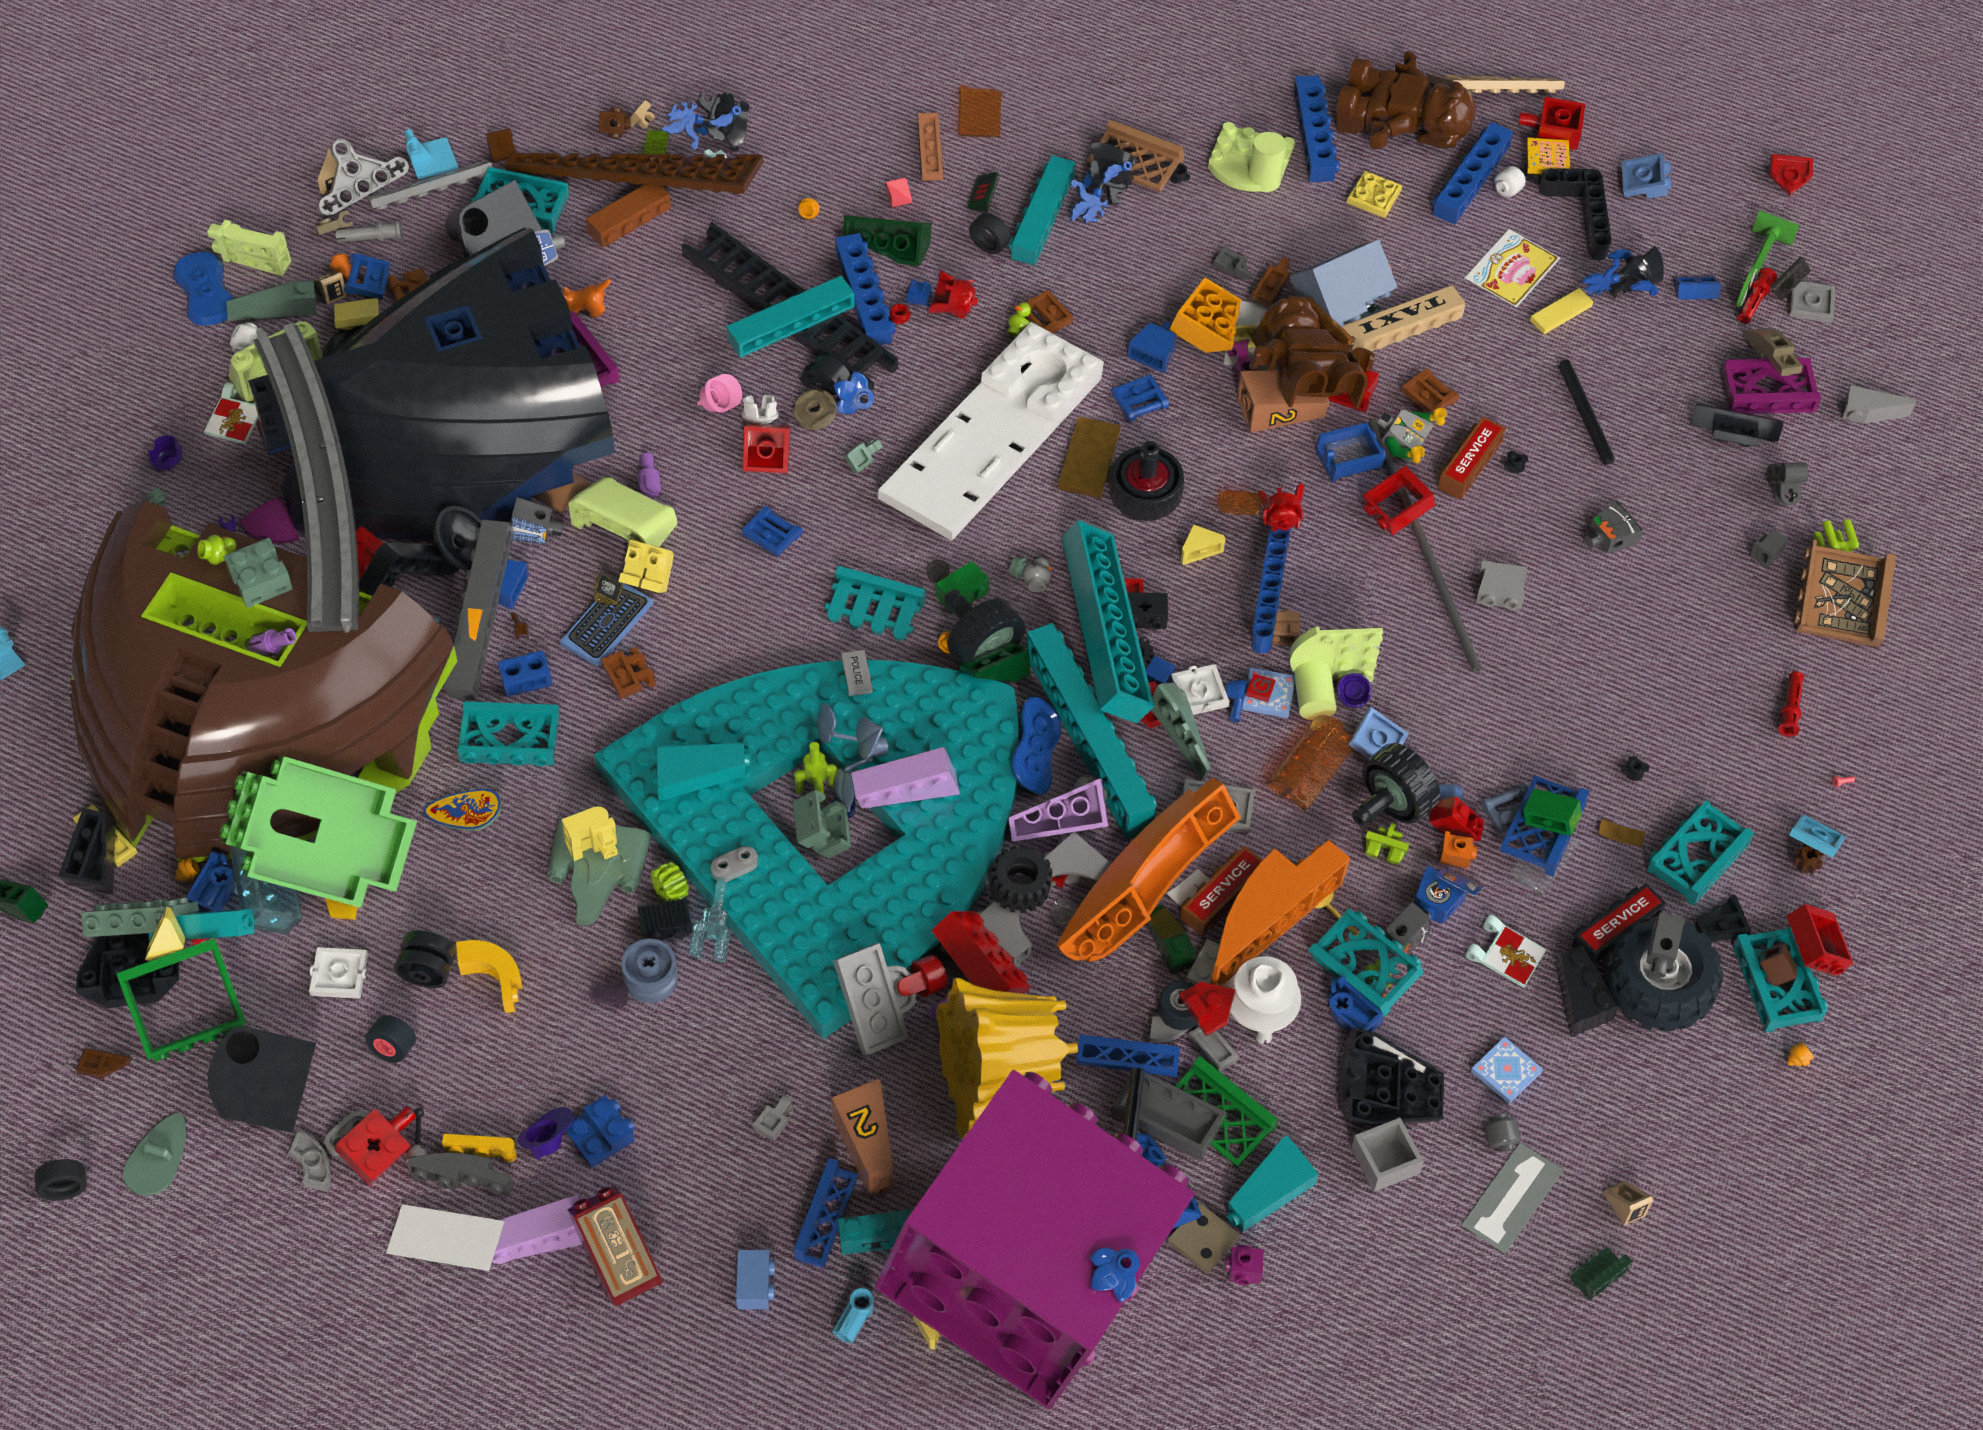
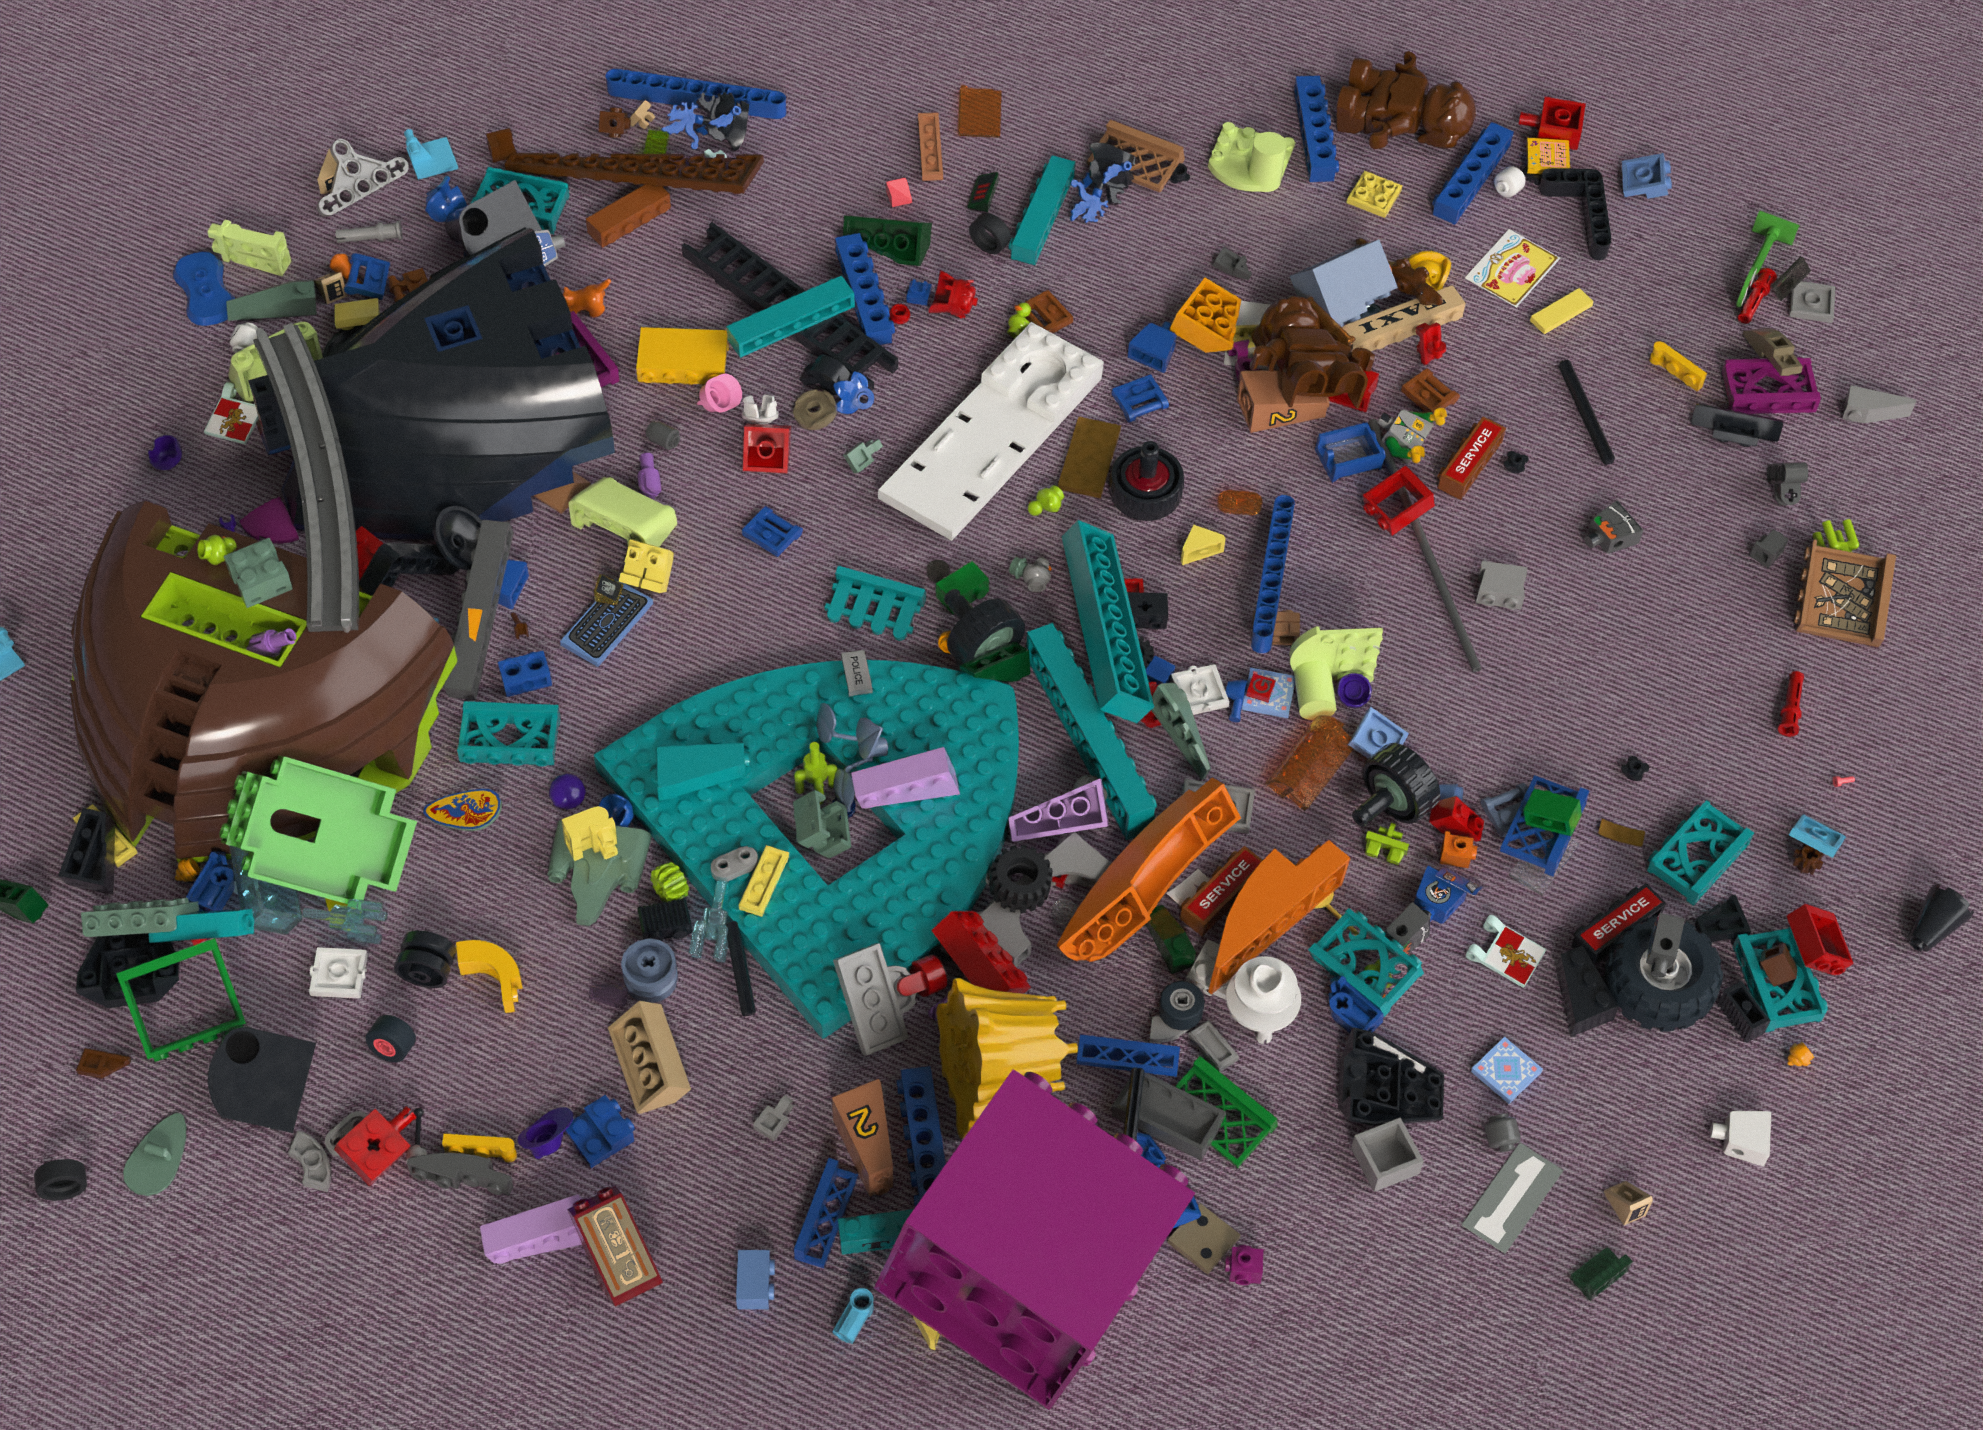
sand green plate [145,488,167,506] -> none
light yellow slope [145,907,185,961] -> none
dark tan plate [314,211,353,235] -> none
light grey plate [367,160,493,210] -> none
white sticker [386,1204,505,1271] -> none
dark grey torso [511,498,564,545] -> none
dark orange plate [601,647,657,699] -> none
light orange plate [798,198,820,219] -> none
blue plate [1011,696,1061,794] -> none
blue plate [1090,1248,1140,1302] -> none
red plate [1179,982,1236,1036] -> none
teal slope [1227,1135,1319,1233] -> none
dark orange hinge [1251,257,1291,307] -> none
red hat [1258,483,1305,532] -> none
tan wing [1427,74,1565,93] -> none
helmet [1582,245,1664,298] -> none
blue slope [1674,276,1721,299] -> none
red plate [1769,154,1813,196] -> none
none -> clear light blue plant [303,899,388,944]
none -> blue helmet [425,176,467,222]
none -> dark purple hair [549,773,586,810]
none -> blue hair [598,793,634,827]
none -> blue beam [606,69,786,119]
none -> tan slope [608,1001,691,1114]
none -> yellow panel [636,327,729,385]
none -> dark grey brick [646,421,680,450]
none -> black axle [725,921,756,1017]
none -> light yellow tile [739,845,789,917]
none -> blue brick [896,1066,946,1207]
none -> lime animal [1027,485,1064,516]
none -> reddish brown animal [1355,238,1443,306]
none -> yellow hat [1407,251,1451,291]
none -> red hips [1416,322,1446,365]
none -> yellow plate [1649,341,1707,391]
none -> white torso [1710,1111,1771,1166]
none -> black brick [1717,981,1771,1043]
none -> black cone [1908,884,1974,952]

